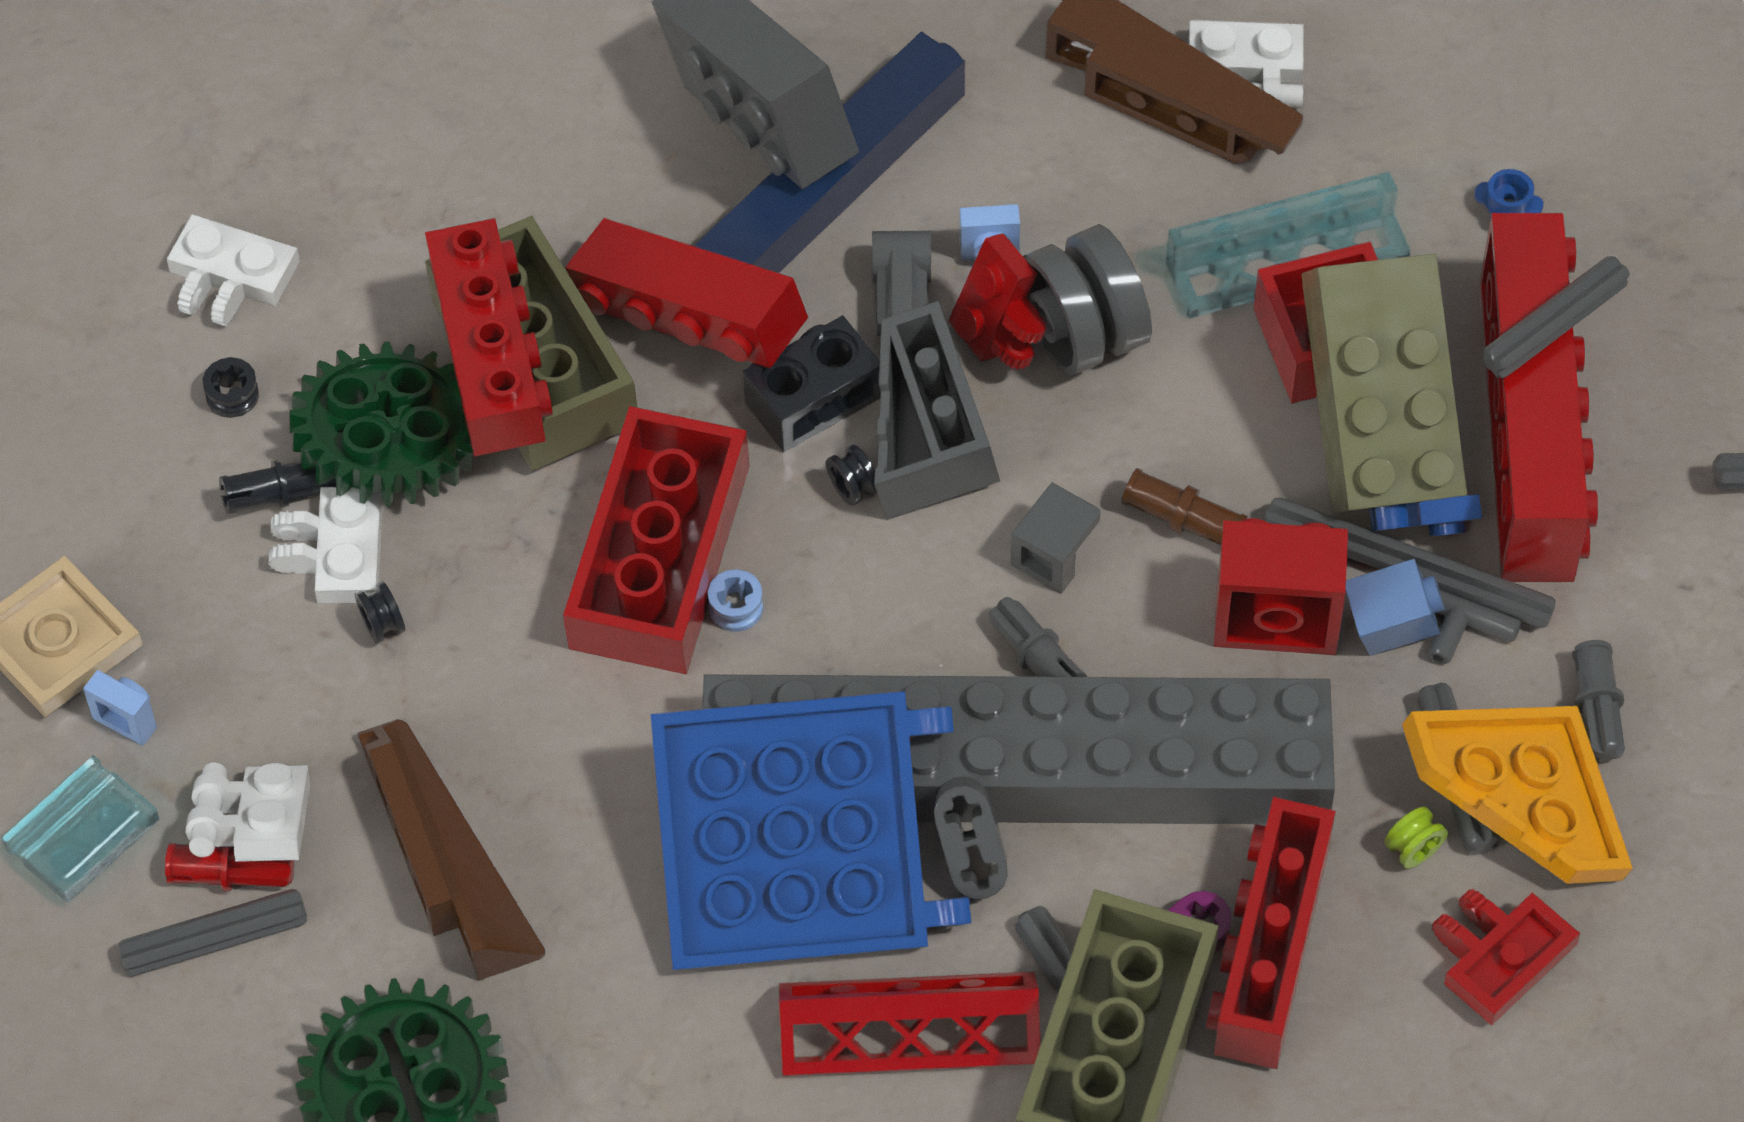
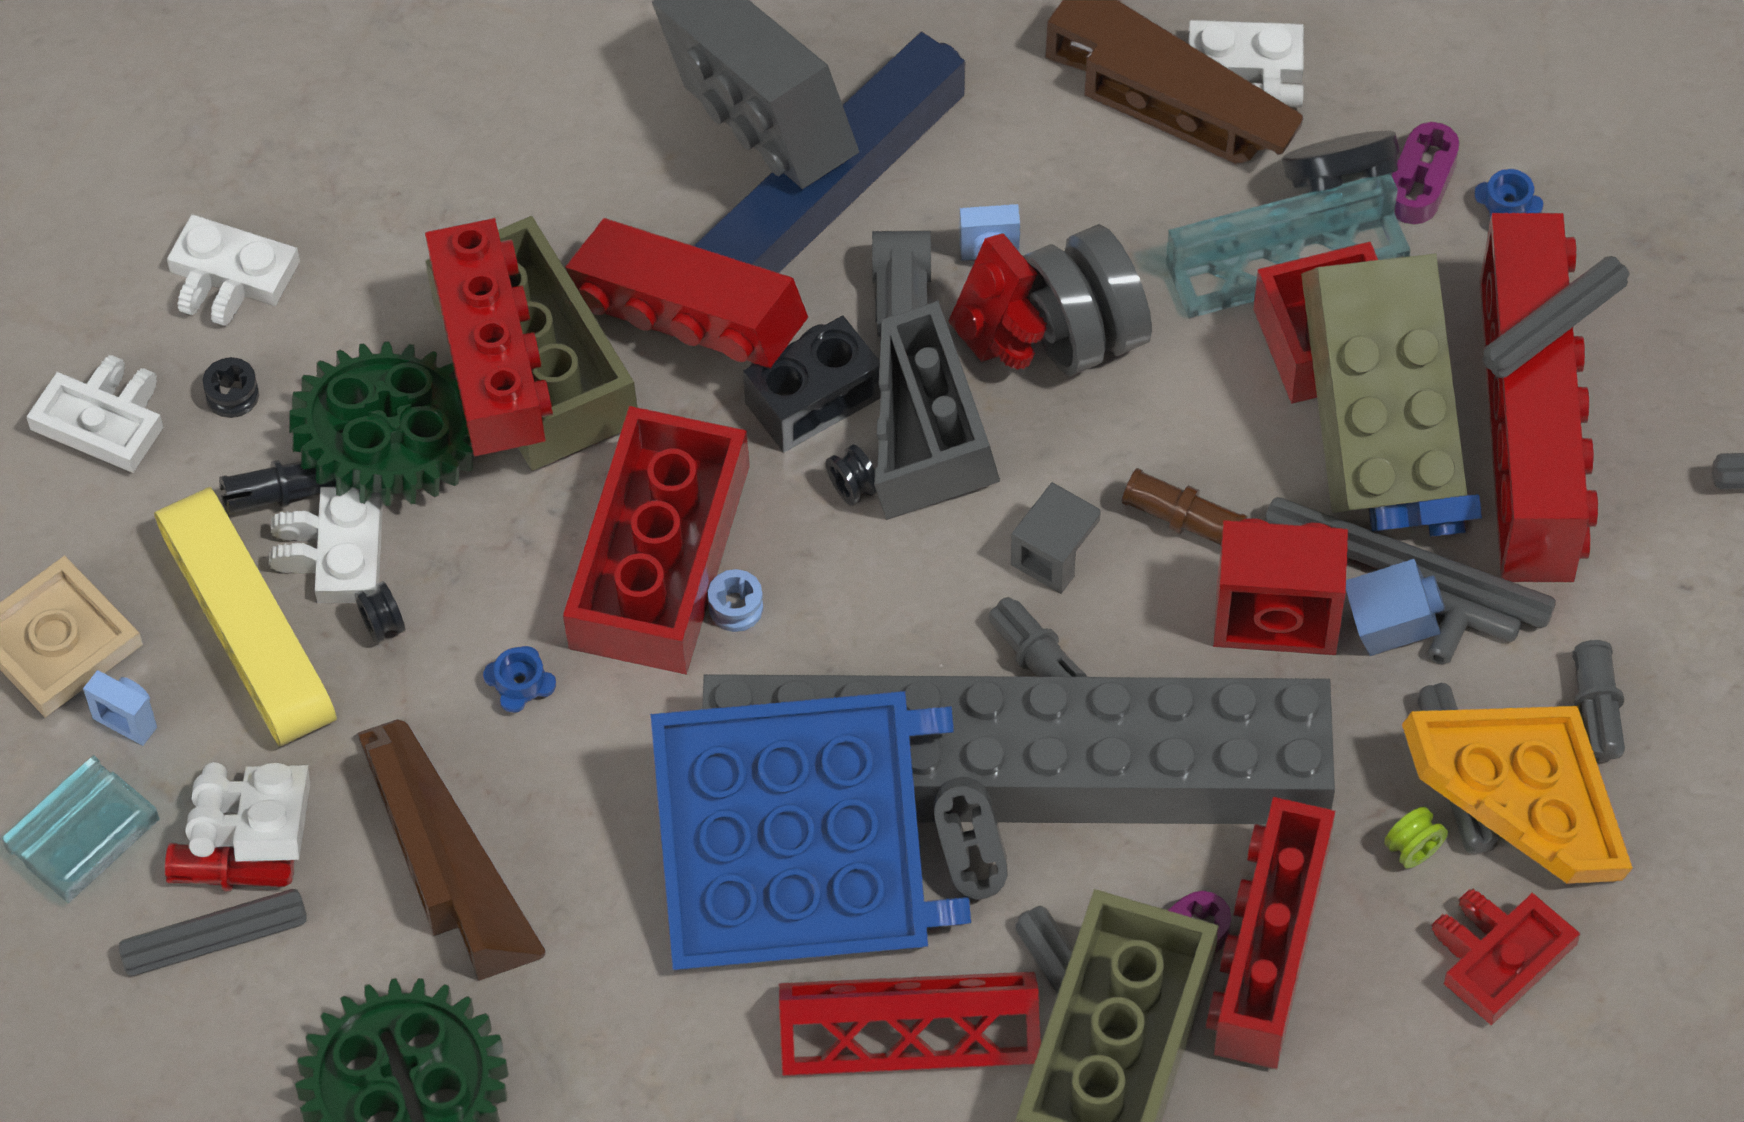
none -> white hinge [26,355,163,473]
none -> light yellow beam [154,487,337,747]
none -> blue plate [483,646,556,713]
none -> black tile [1282,131,1400,192]
none -> magenta beam [1387,122,1460,225]

